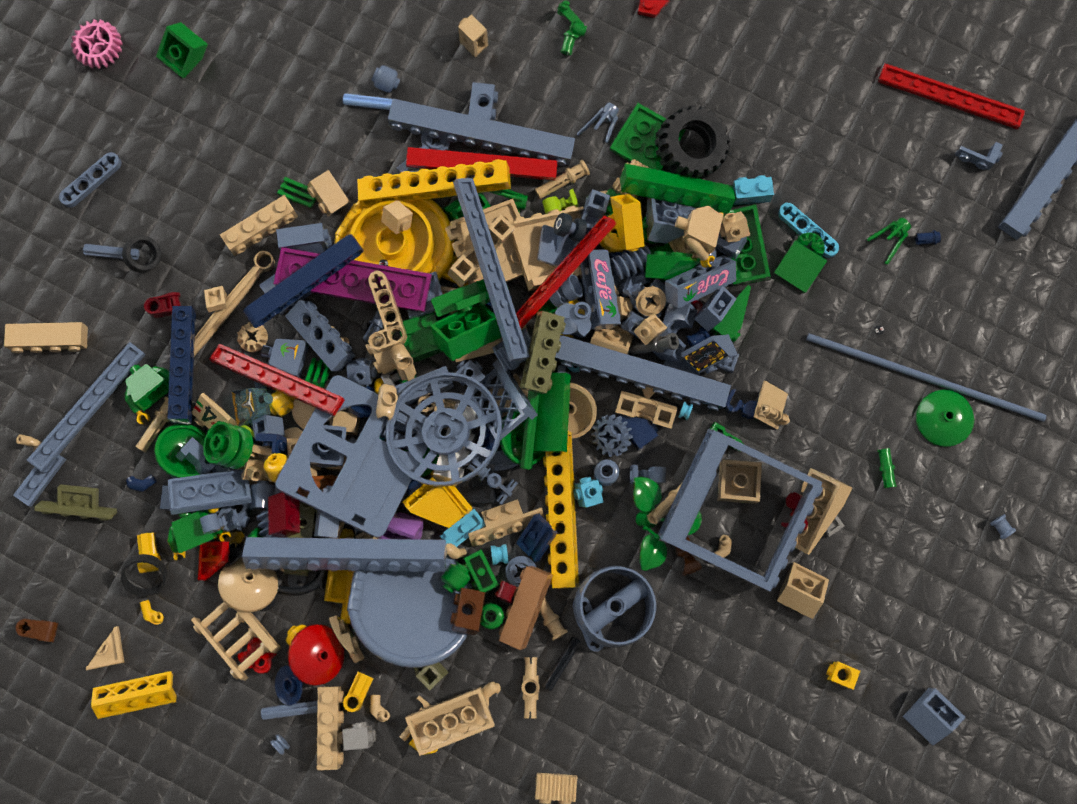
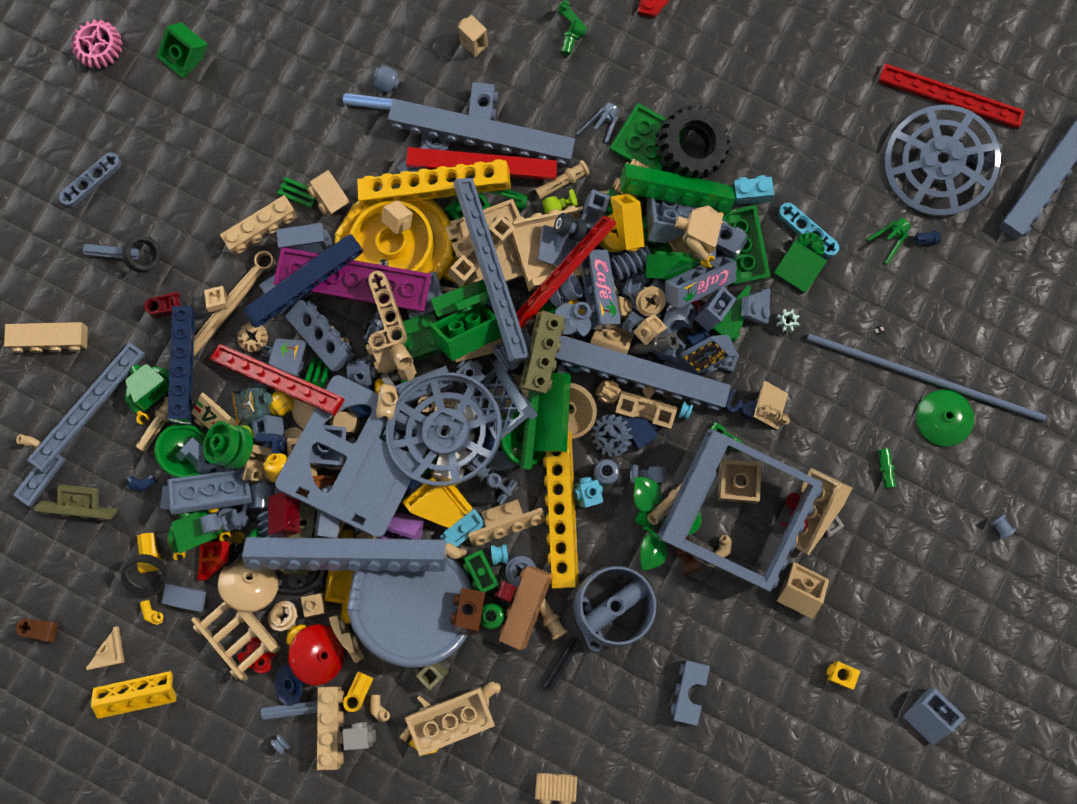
green head [441,562,470,593] -> none
dark blue plate [516,513,558,562] -> none
tan pin [522,657,540,718] -> none
tan brick [719,211,750,243] -> none
none -> sand blue slope [162,584,206,612]
none -> tan gear [268,601,299,632]
none -> tan brick [301,593,328,618]
none -> tan gear [596,380,621,404]
none -> sand blue arch [670,660,710,726]
none -> sand blue wing [741,288,770,325]
none -> light aqua gear [776,309,800,333]
none -> sand blue dish [884,105,1001,216]

